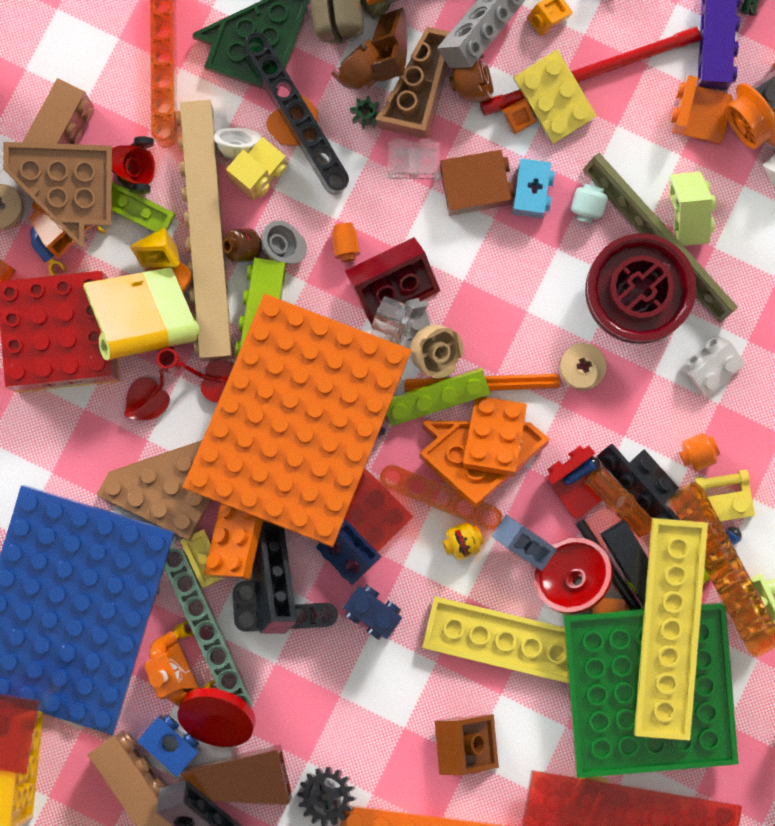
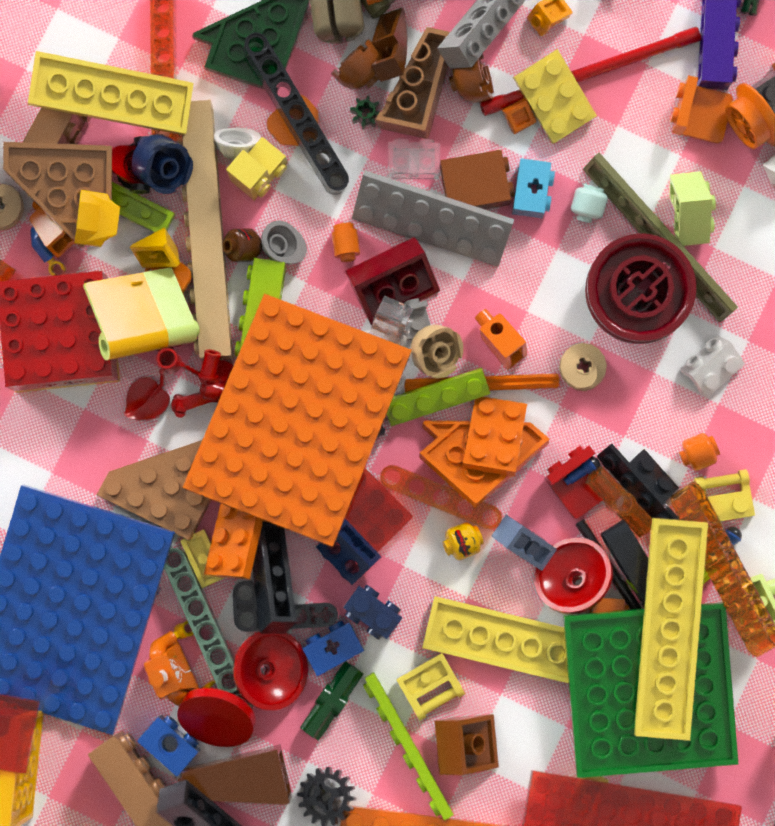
none -> light yellow plate [27,51,194,136]
none -> yellow slope [74,190,120,247]
none -> dark blue brick [131,134,193,194]
none -> red pin [171,349,224,418]
none -> red dish [233,631,308,711]
none -> dark green piece [300,661,364,741]
none -> blue brick [302,620,364,676]
none -> light grey plate [351,170,514,267]
none -> lime plate [363,672,454,821]
none -> light yellow plate [396,653,466,721]
none -> orange torso [474,309,528,371]

